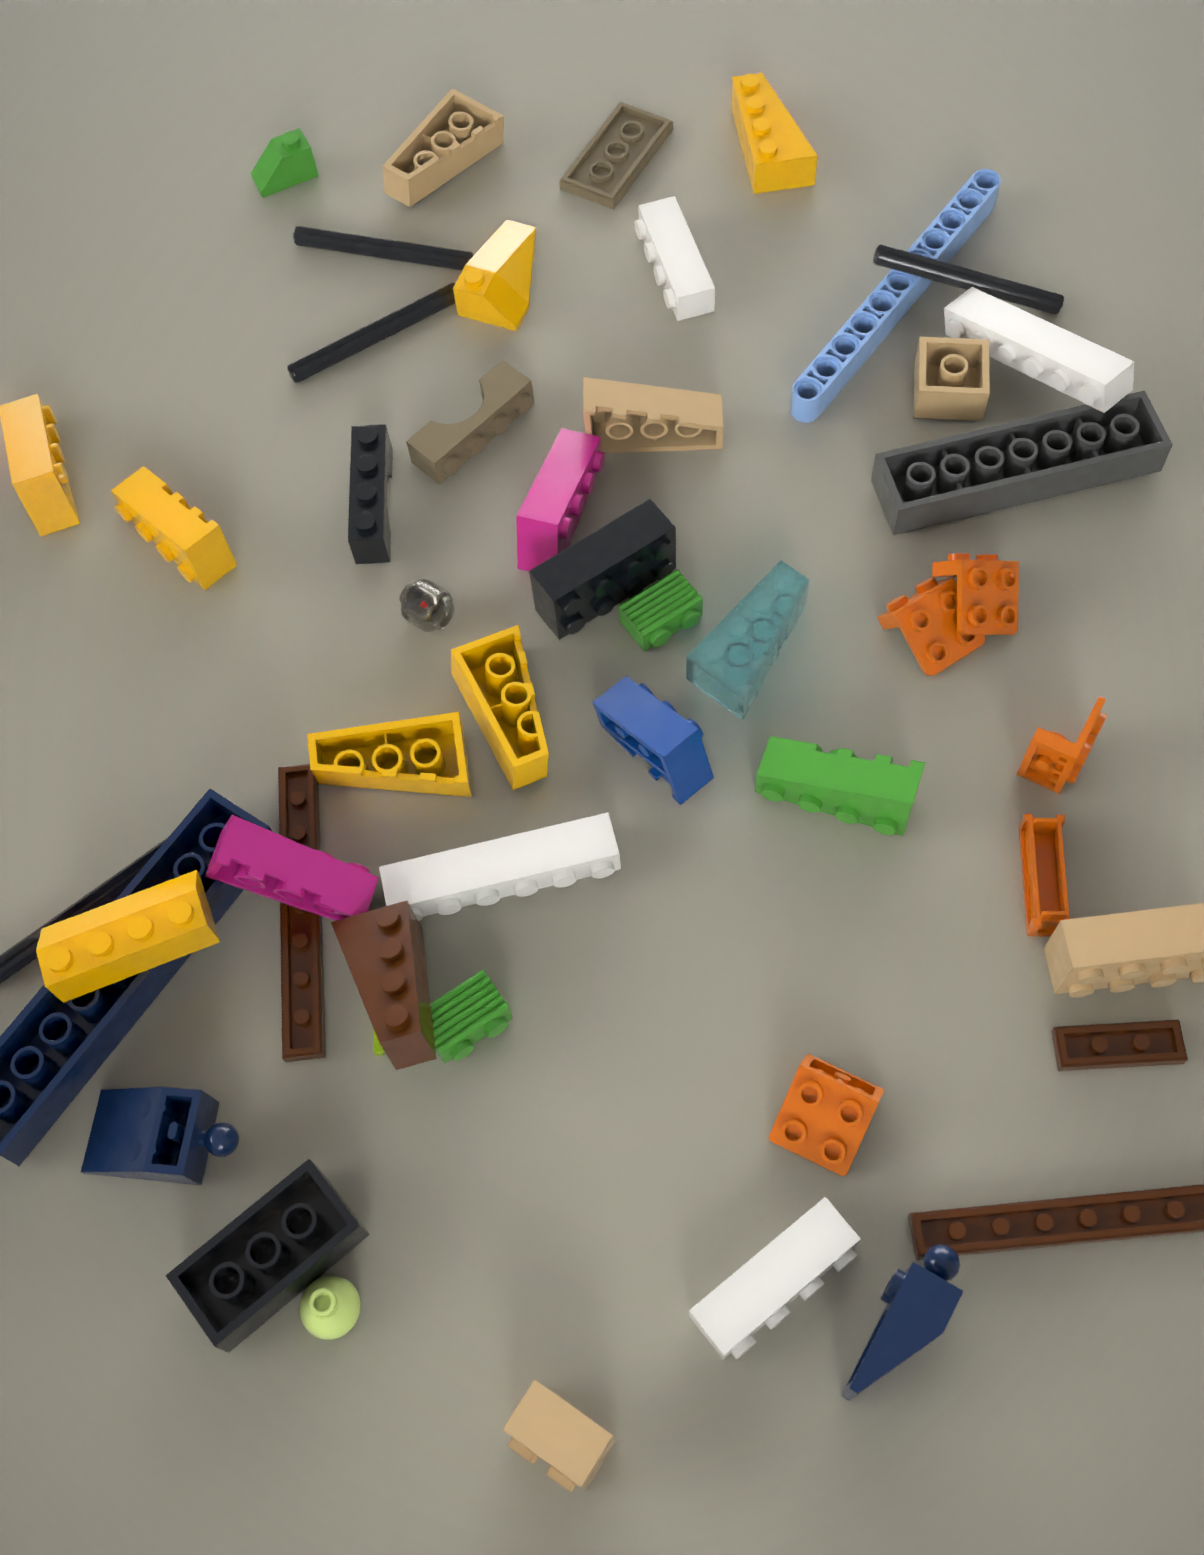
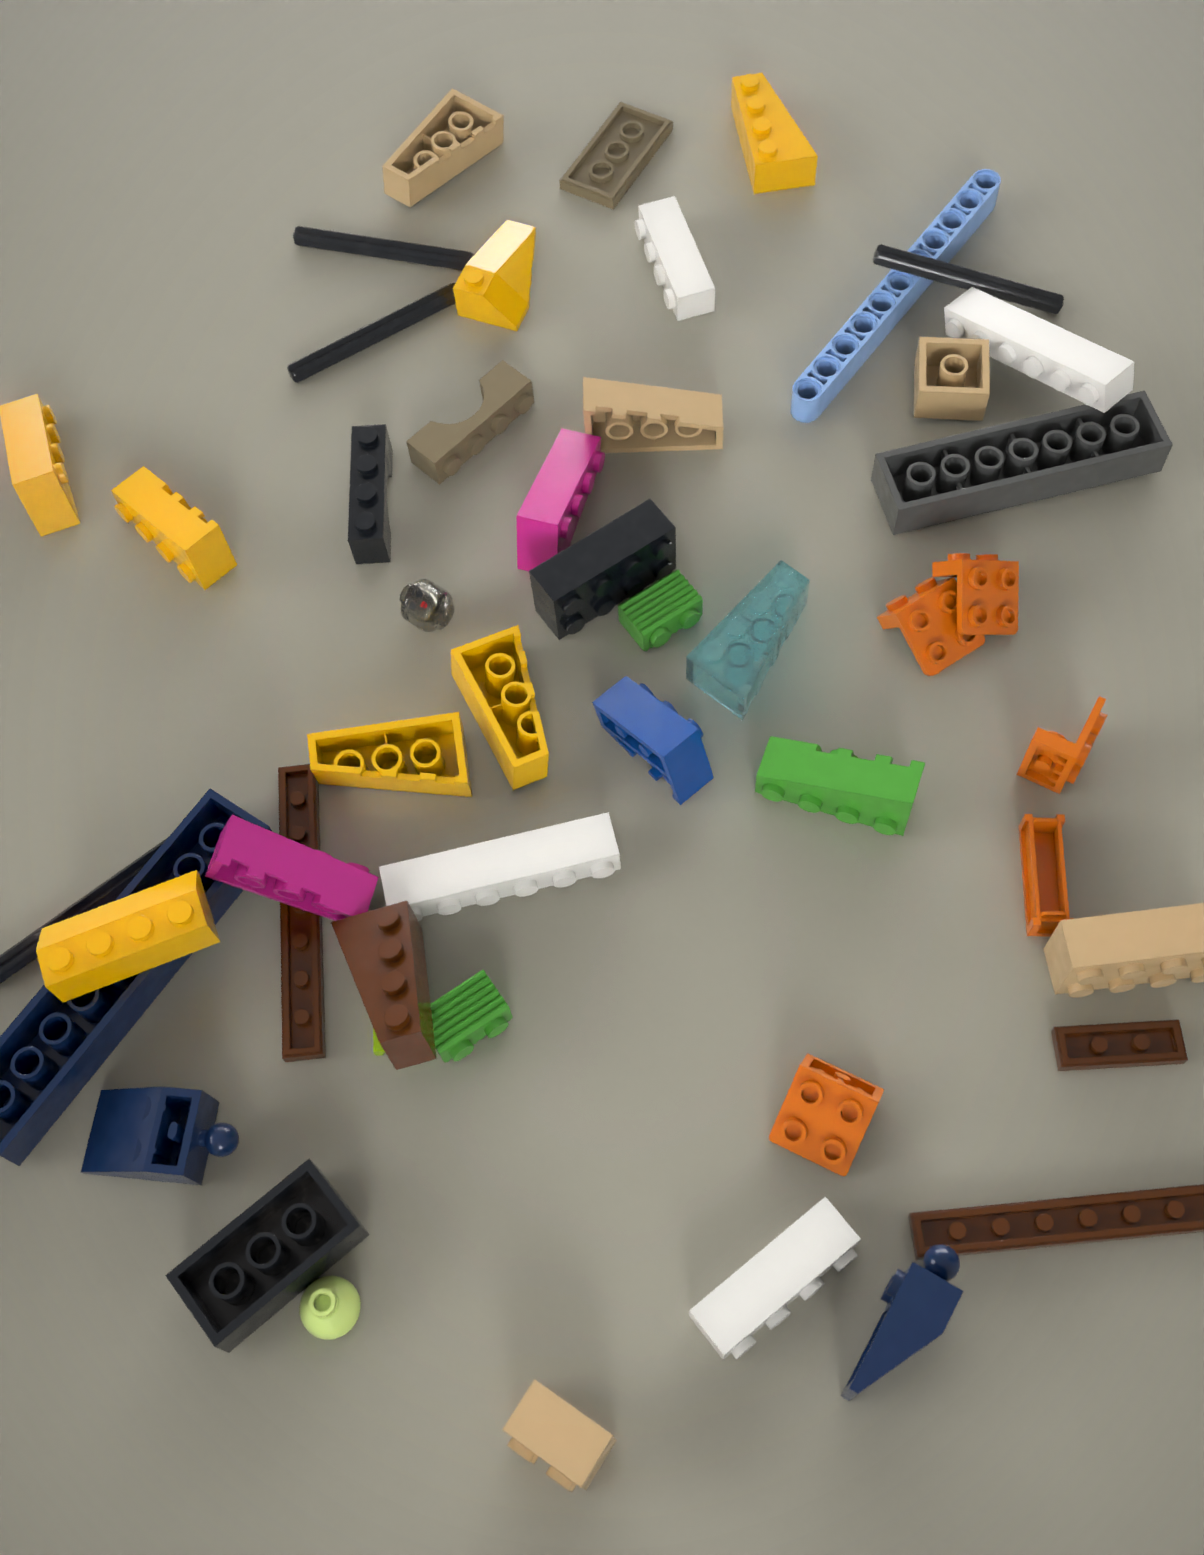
bright green slope [251,128,319,198] -> none

